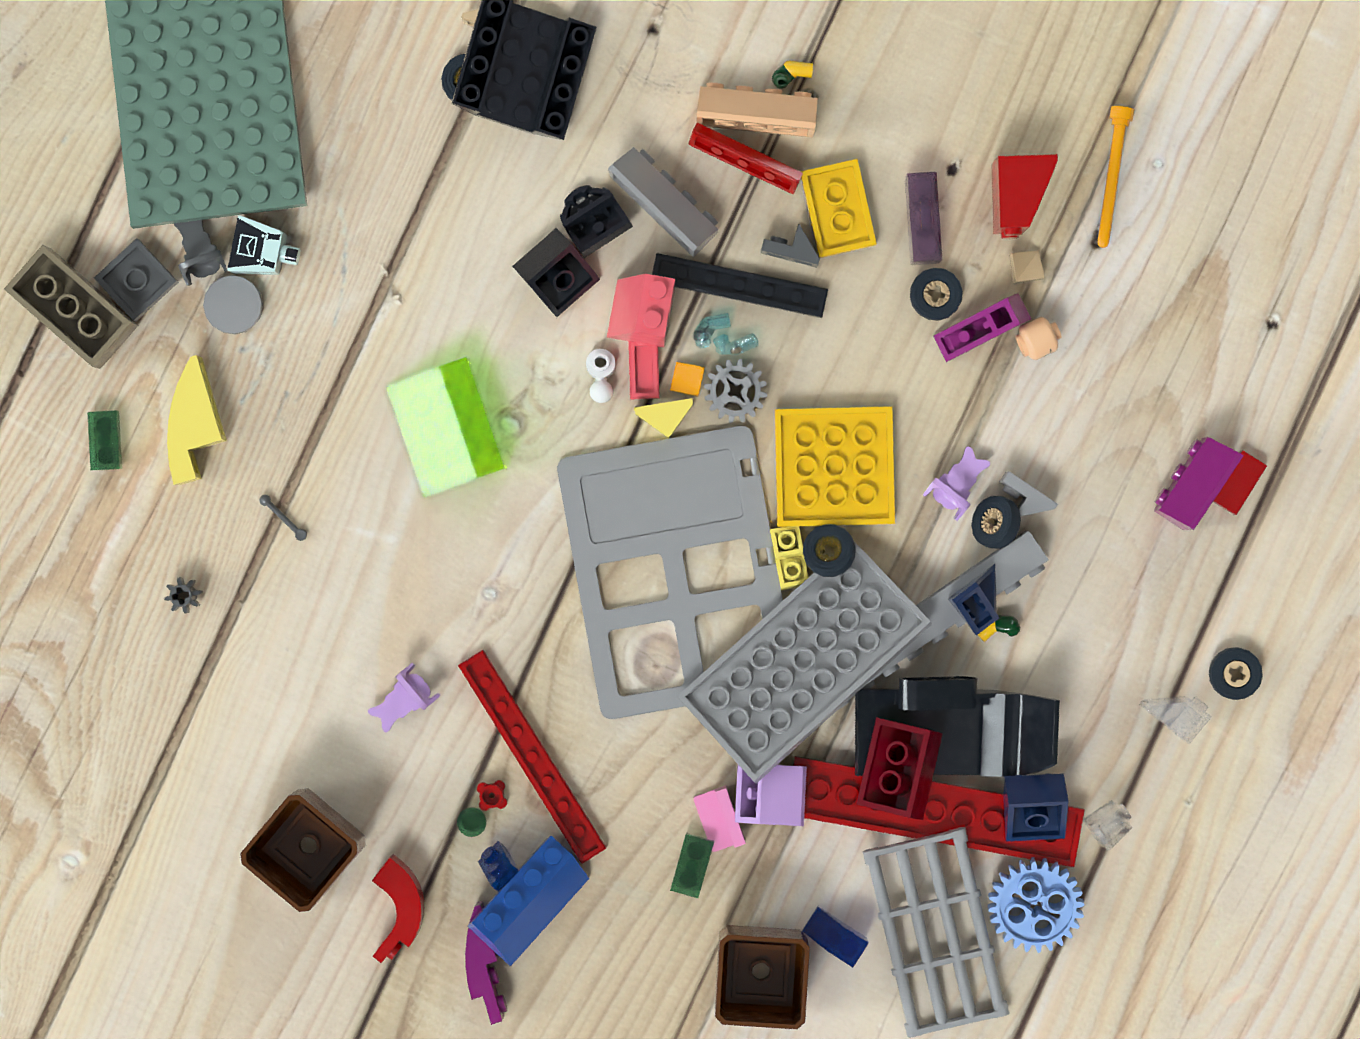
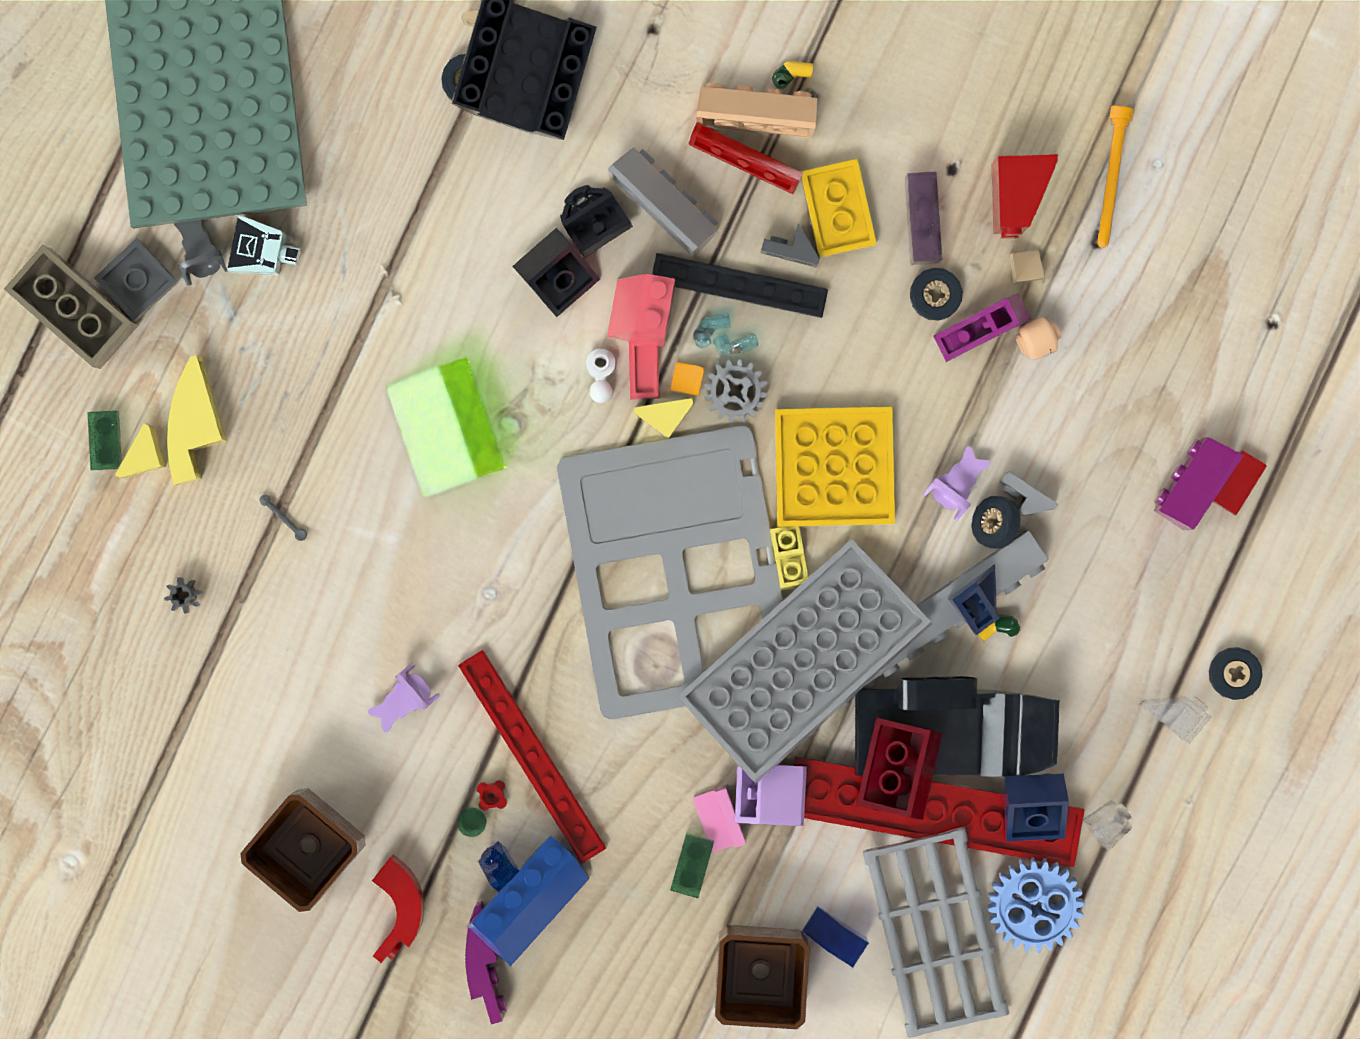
light grey tile [203,275,263,334] -> none
black bush [803,524,856,577] -> none
none -> light yellow slope [115,424,166,478]

